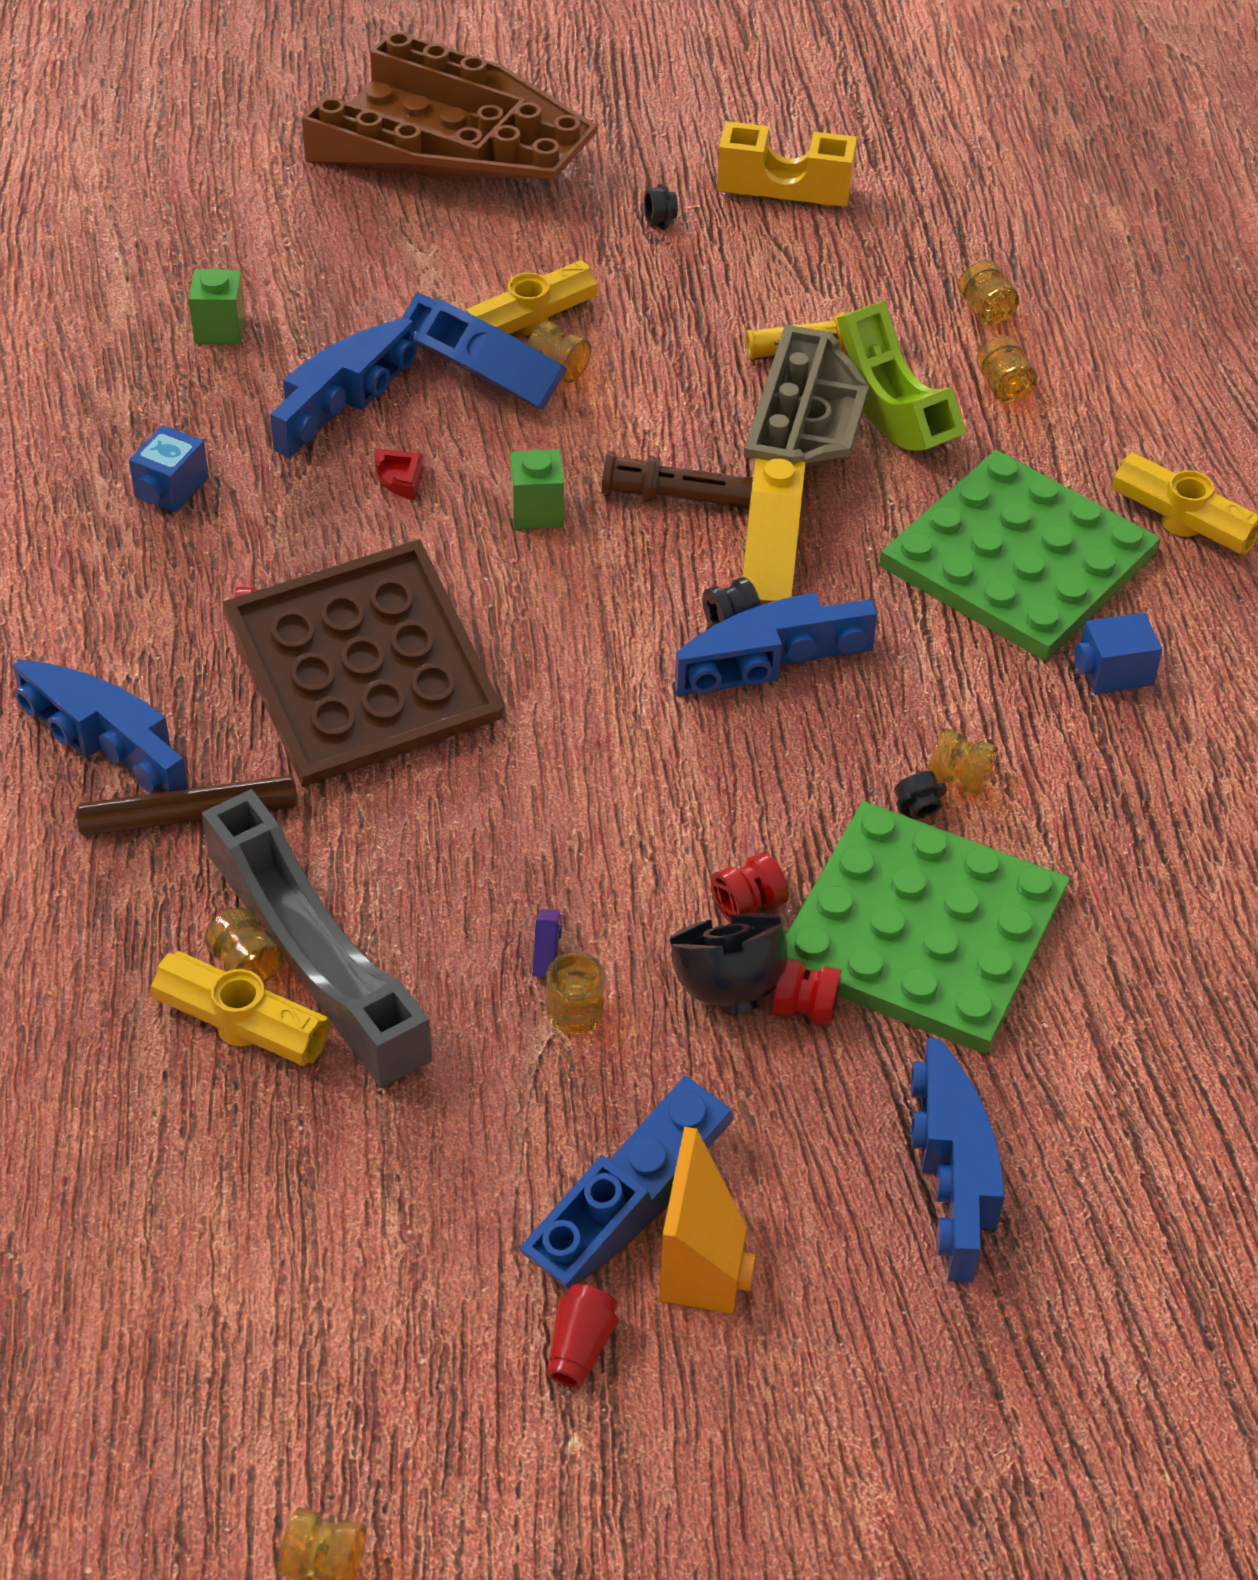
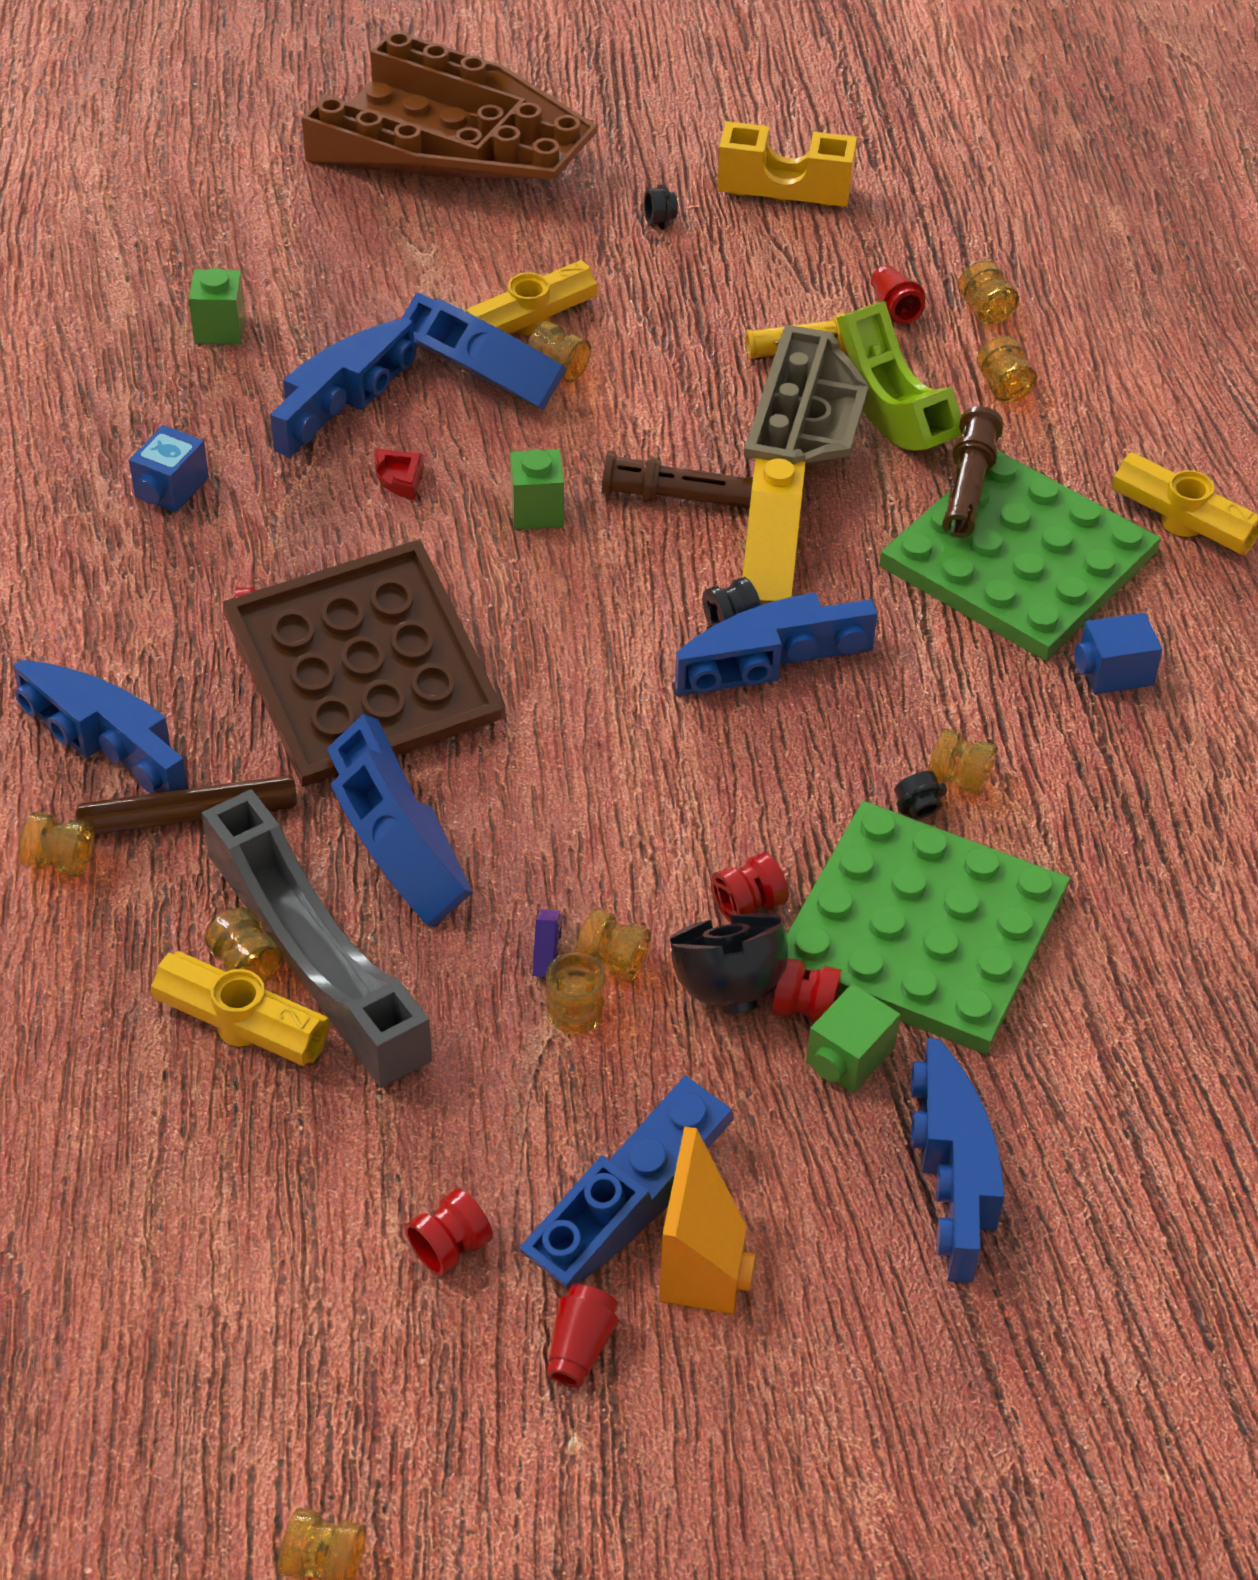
none -> clear yellow wheel [19,811,94,878]
none -> blue slope [327,714,473,927]
none -> red wheel [405,1188,493,1276]
none -> clear yellow wheel [574,908,652,983]
none -> bright green brick [806,984,901,1093]
none -> red cone [871,265,925,324]
none -> reddish brown pin [942,406,1004,538]

